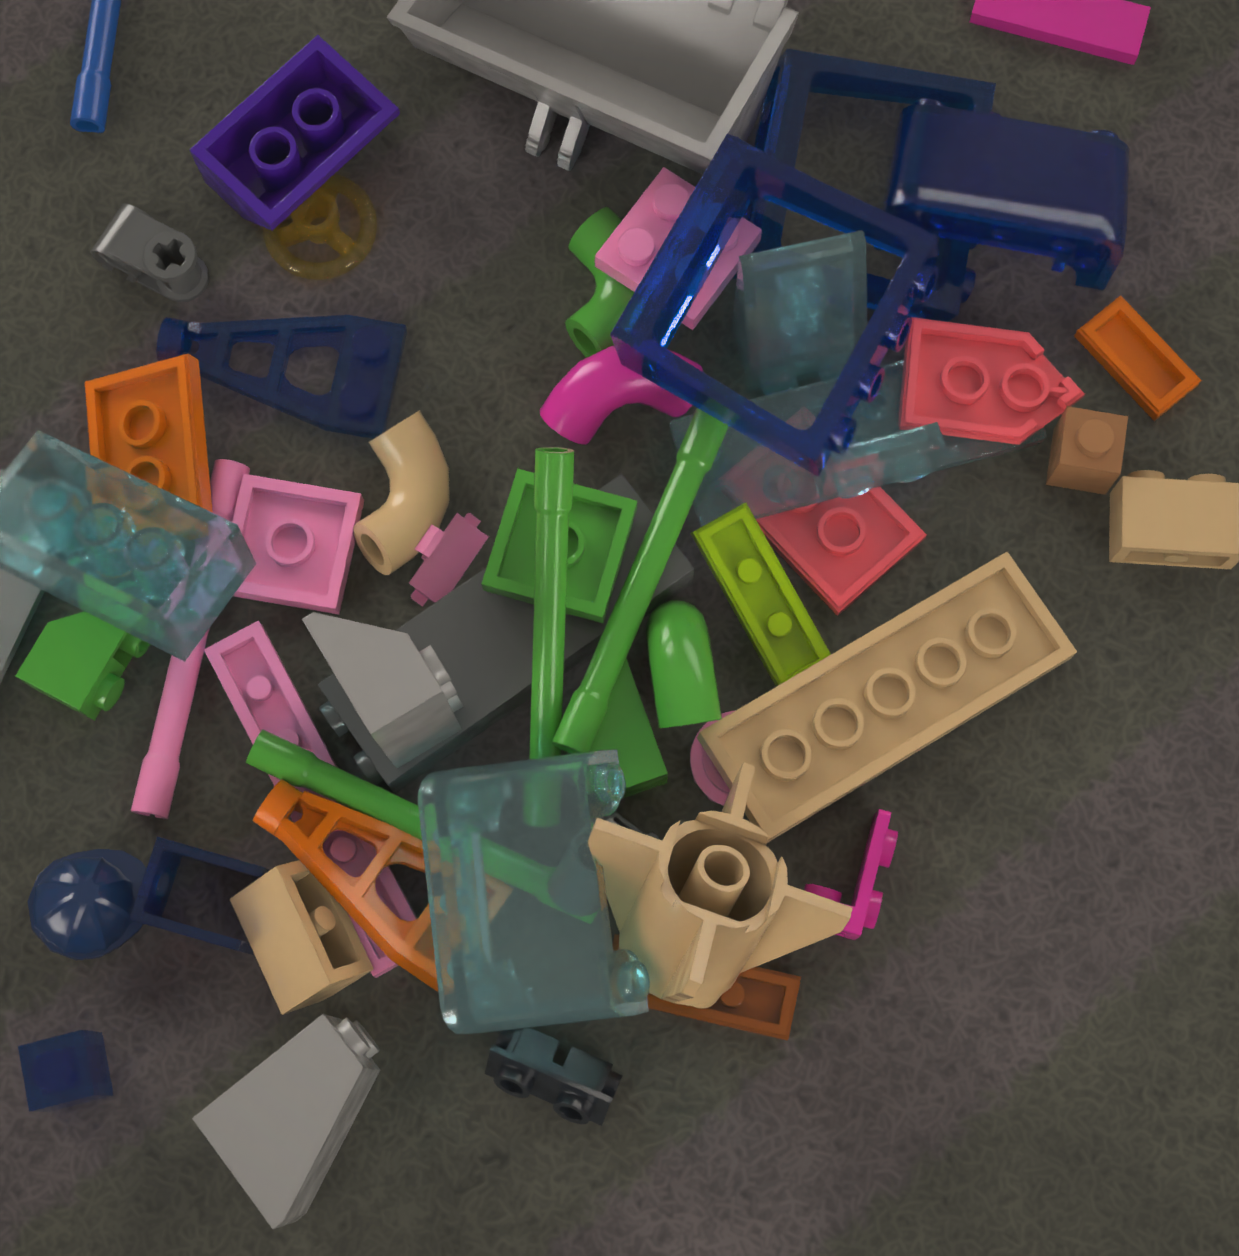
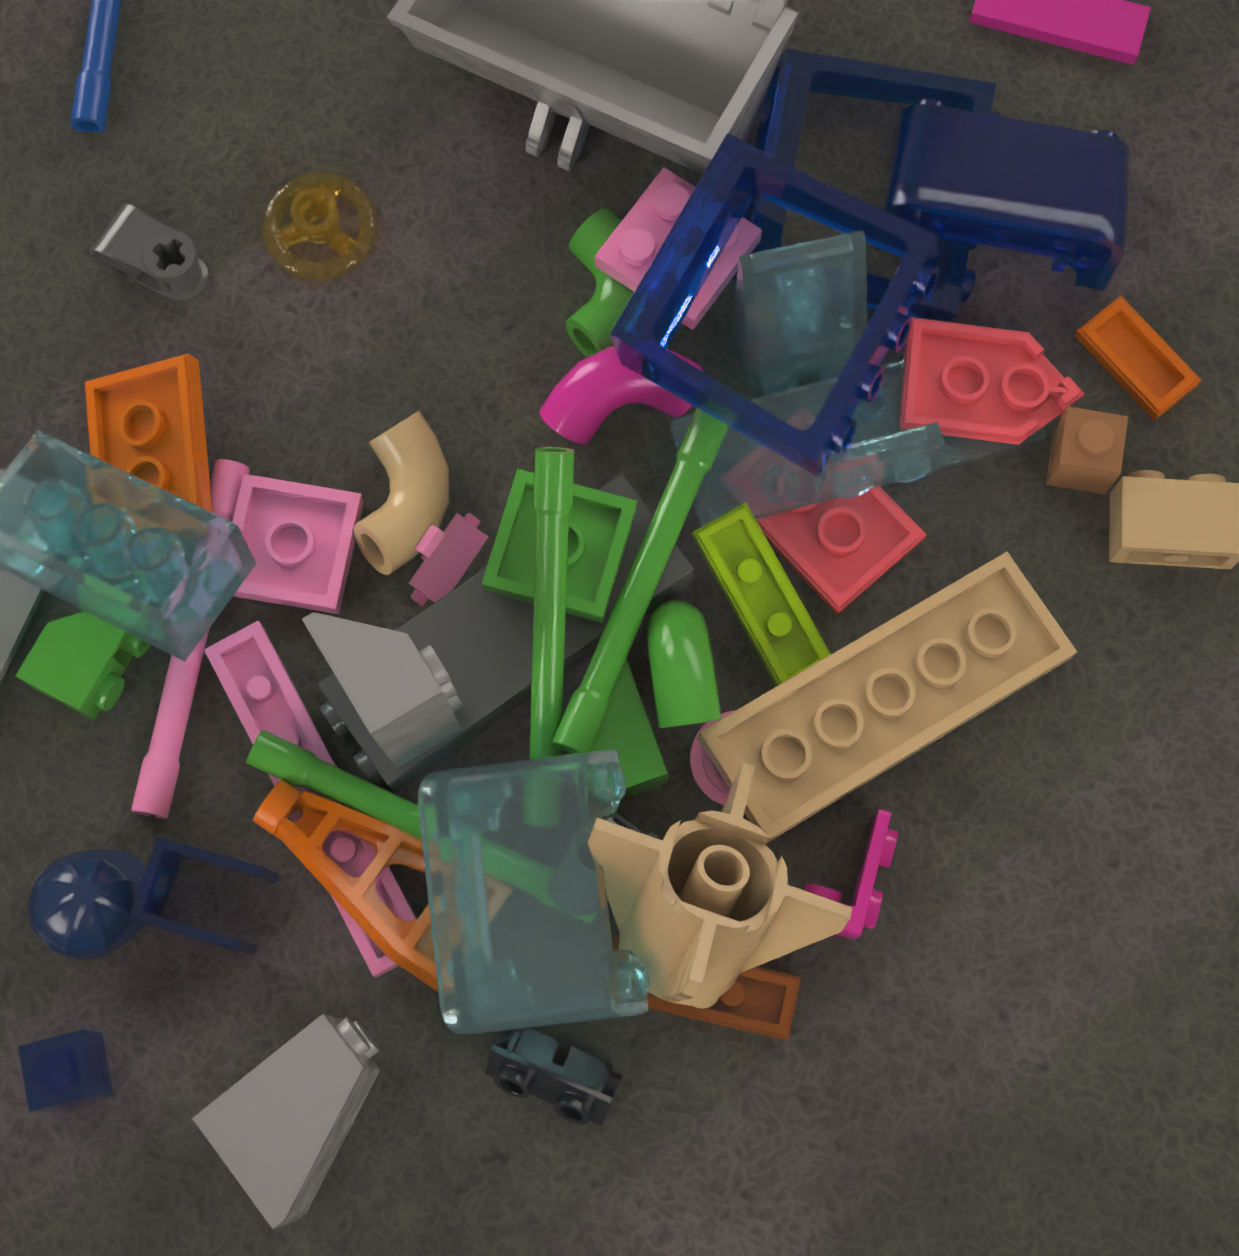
clear blue plate [156,315,407,439] -> none
dark purple slope [189,35,400,230] -> none
tan brick [230,860,374,1015] -> none

